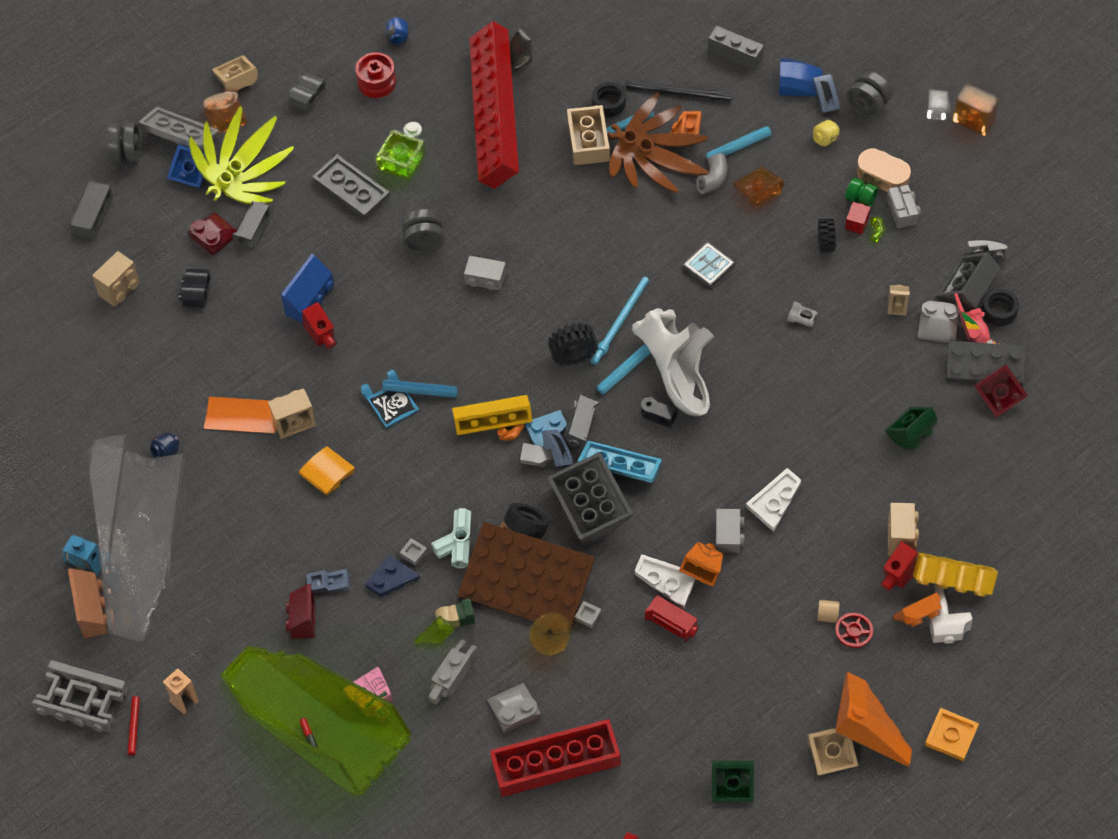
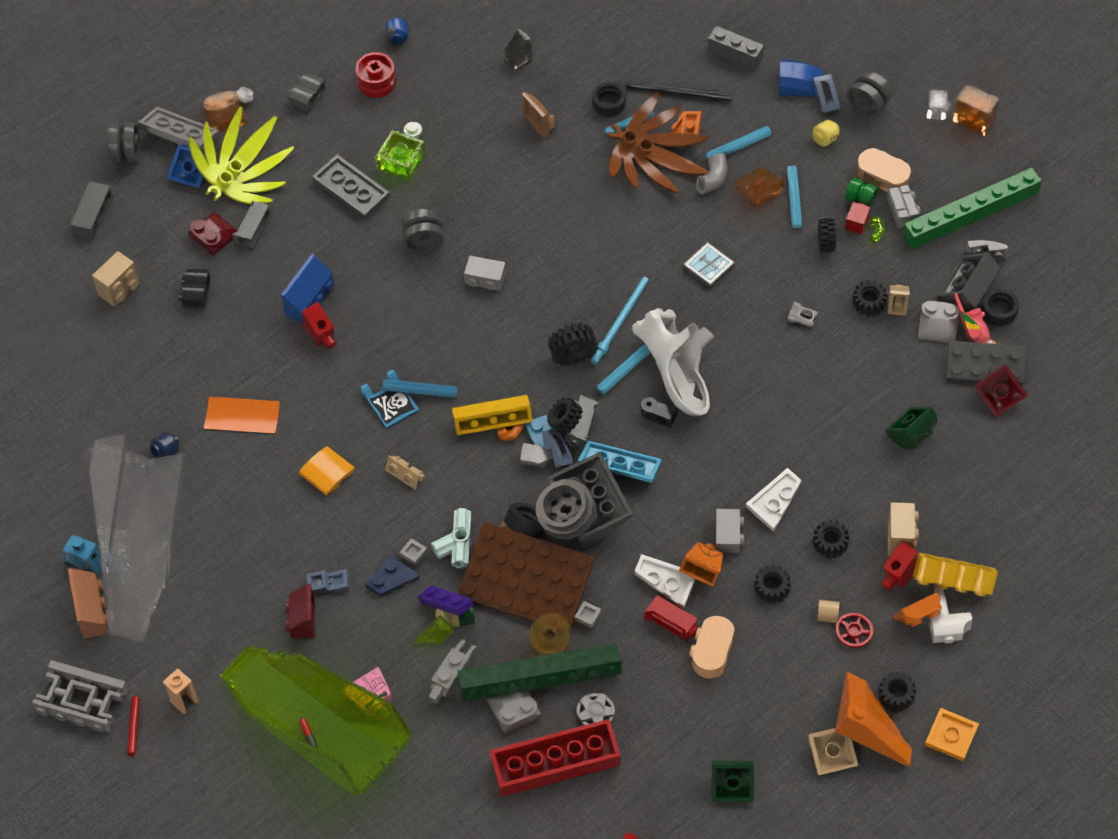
tan slope [212,55,258,93] -> none
tan brick [268,388,316,439] -> none
red brick [469,21,519,189] -> none
tan brick [567,105,610,165] -> none
none -> white plate [236,87,253,103]
none -> tan hinge [385,455,425,490]
none -> dark purple plate [418,585,473,616]
none -> dark green brick [457,643,622,702]
none -> medium nougat slope [522,92,556,138]
none -> dark grey wheel [535,479,597,540]
none -> black tyre [547,397,583,434]
none -> light grey wheel [577,693,615,726]
none -> light nougat brick [689,616,735,678]
none -> black tyre [754,565,791,604]
none -> medium azure axle [787,166,802,229]
none -> black tyre [813,520,849,558]
none -> black tyre [852,280,887,316]
none -> black tyre [878,672,916,711]
none -> green brick [903,168,1042,249]

